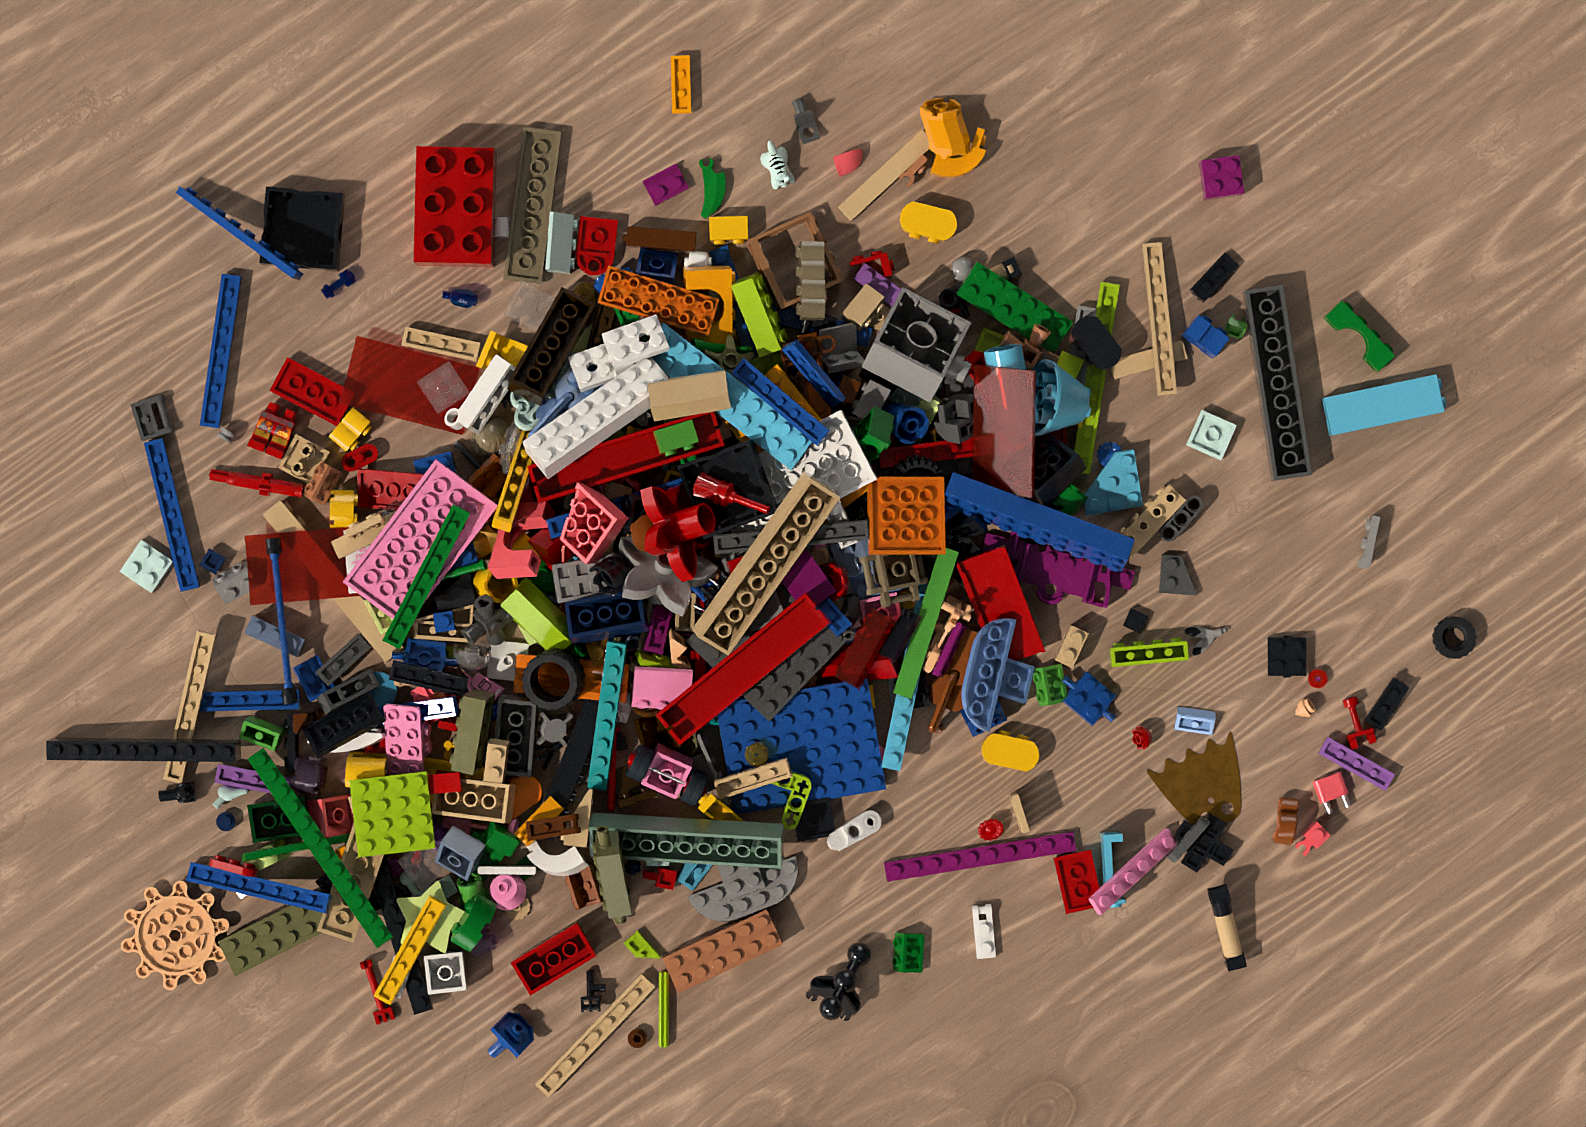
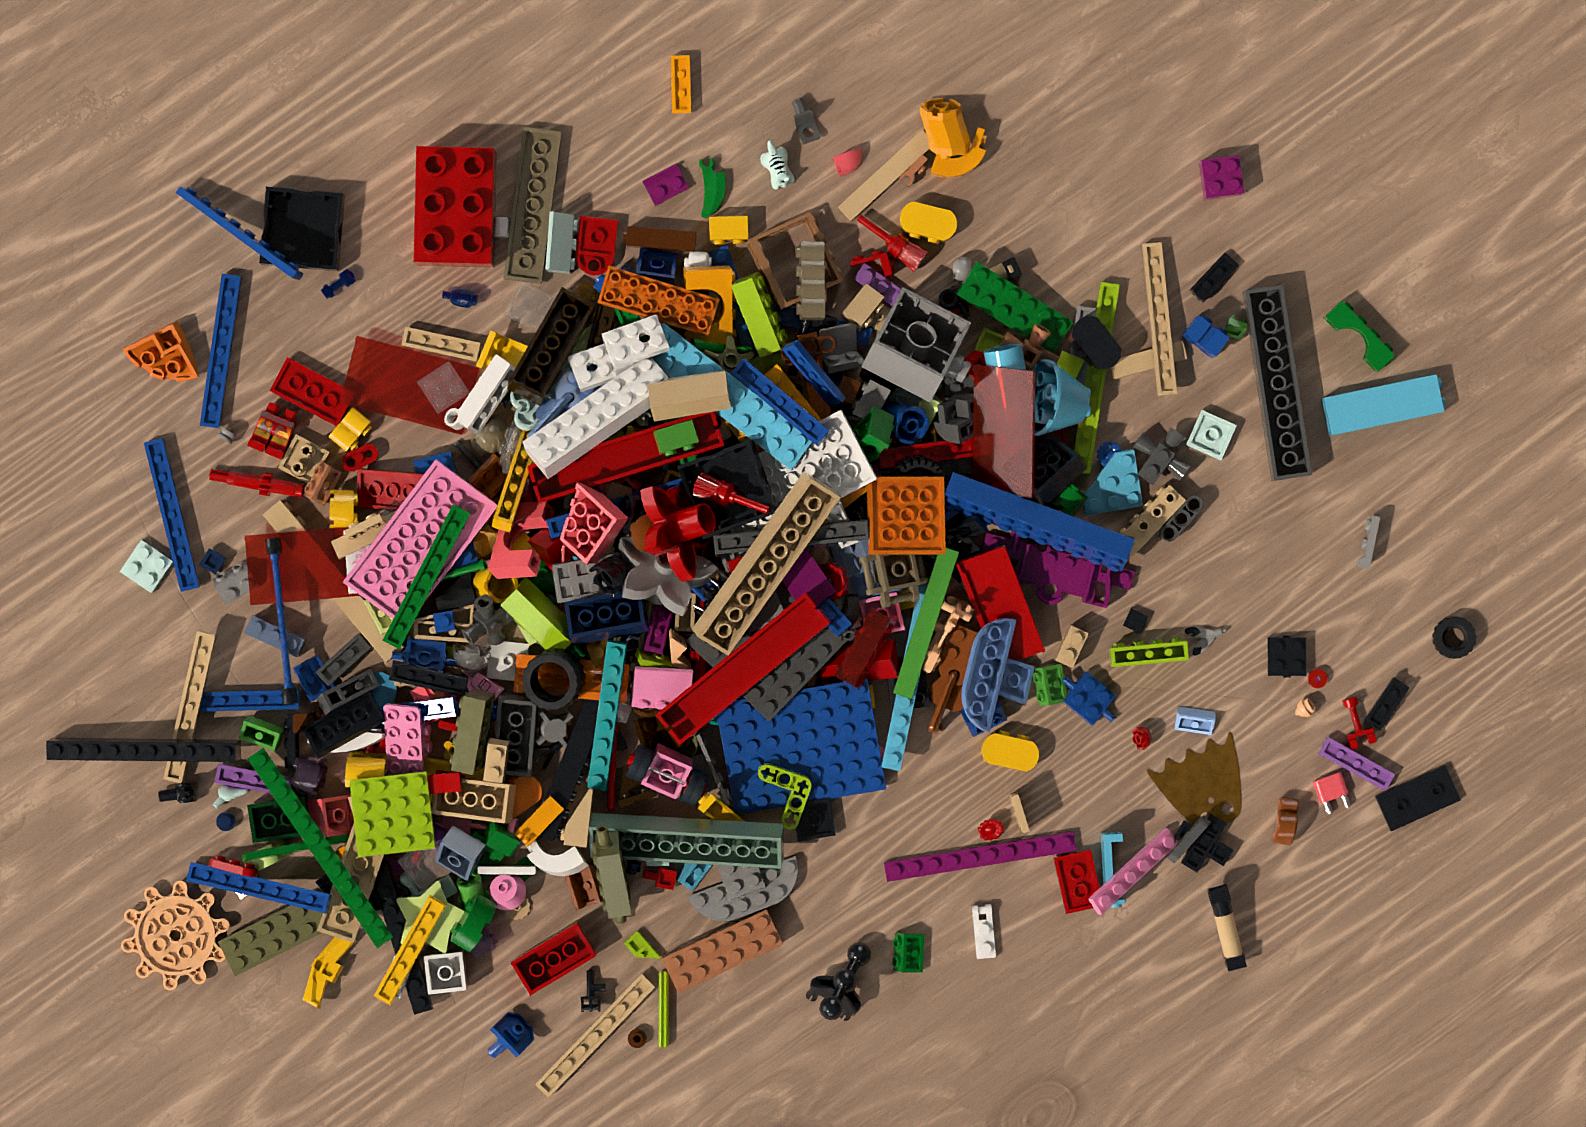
dark grey plate [130,395,175,441] -> none
red hinge [360,959,395,1025] -> none
reddish brown plate [526,814,581,841] -> none
tan tile [713,757,793,799] -> none
clear yellow plate [745,742,769,767] -> none
white piece [827,810,881,851] -> none
black hinge [878,608,922,662] -> none
magenta tile [932,622,966,678] -> none
dark grey wing [1159,555,1196,596] -> none
coral brick [1294,821,1331,856] -> none
none -> orange brick [122,320,199,382]
none -> yellow plate [303,937,357,1009]
none -> red piece [857,215,929,272]
none -> dark grey brick [1132,427,1190,485]
none -> black plate [1375,765,1461,832]

